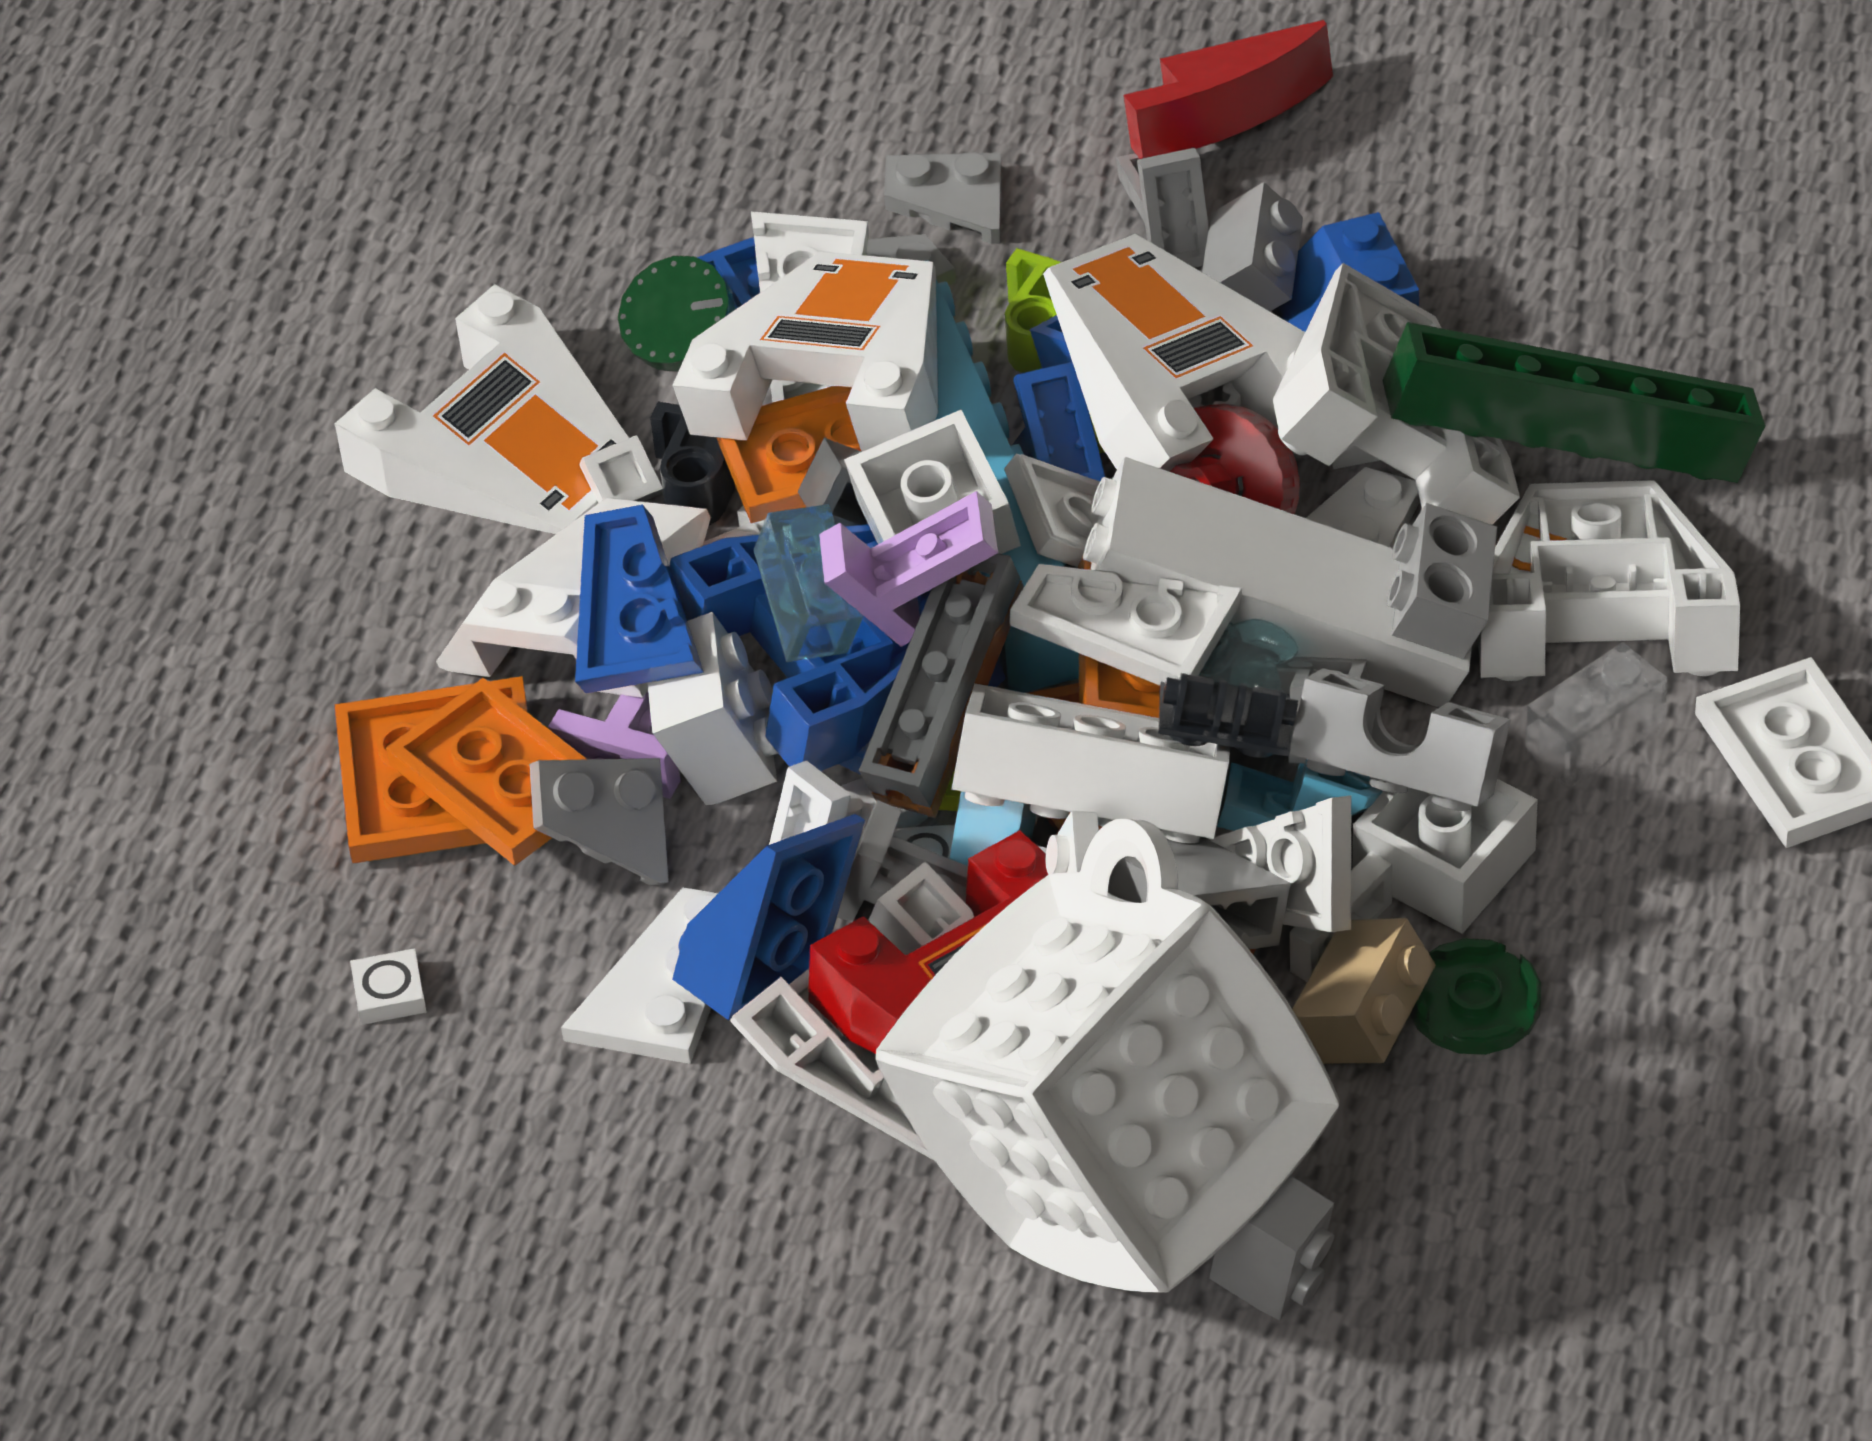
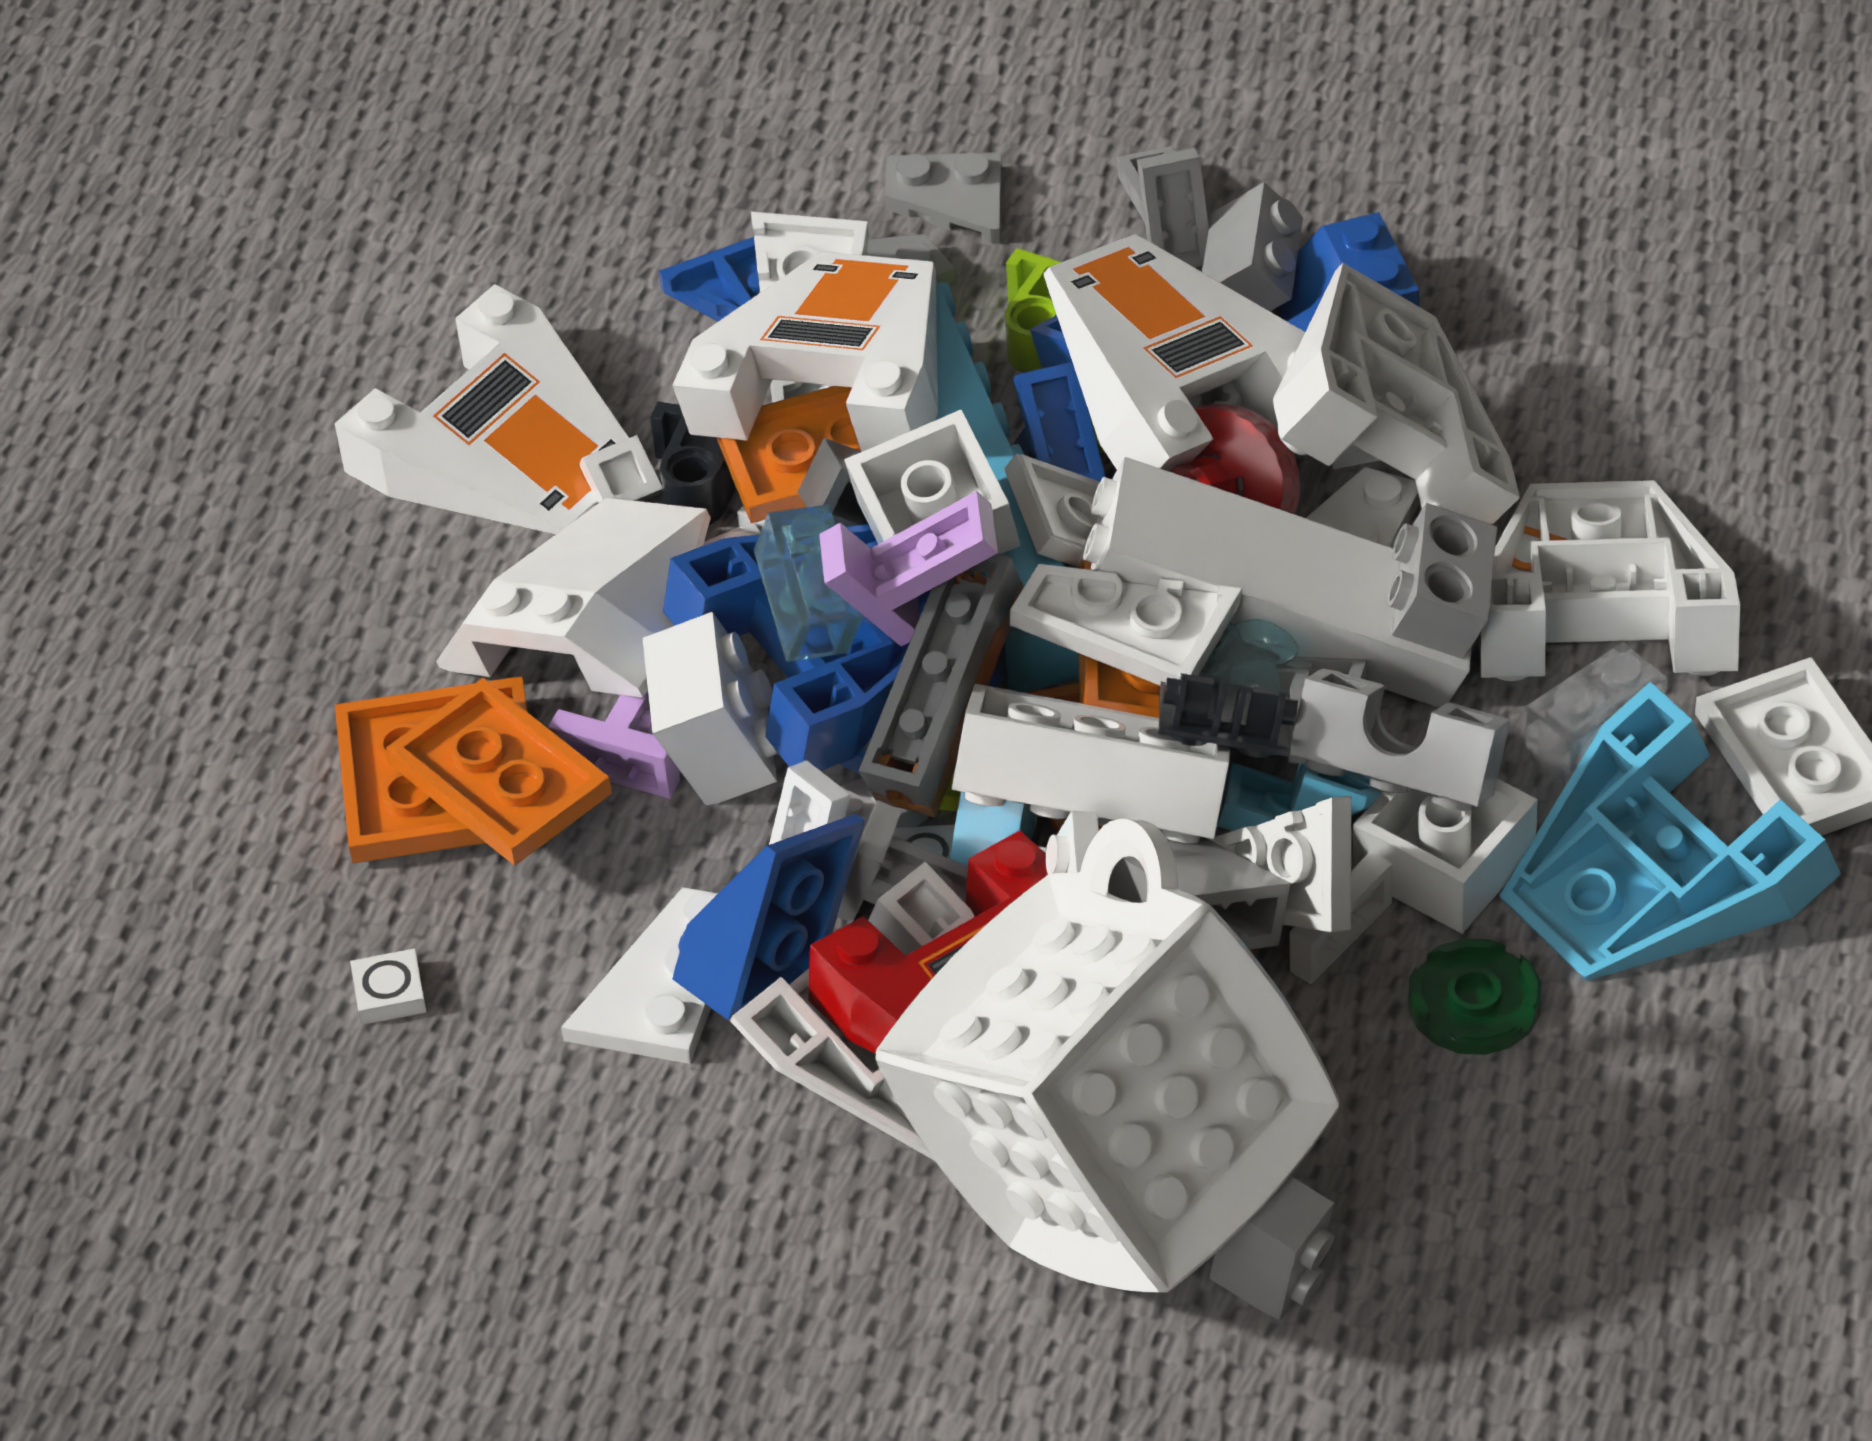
light grey wing [529,758,669,885] -> none
blue wing [575,504,704,693] -> none
dark green tile [617,256,736,372] -> none
red slope [1123,20,1333,159] -> none
tan brick [1292,918,1436,1064] -> none
dark green brick [1382,322,1766,483] -> none
none -> medium azure wedge [1499,682,1841,981]

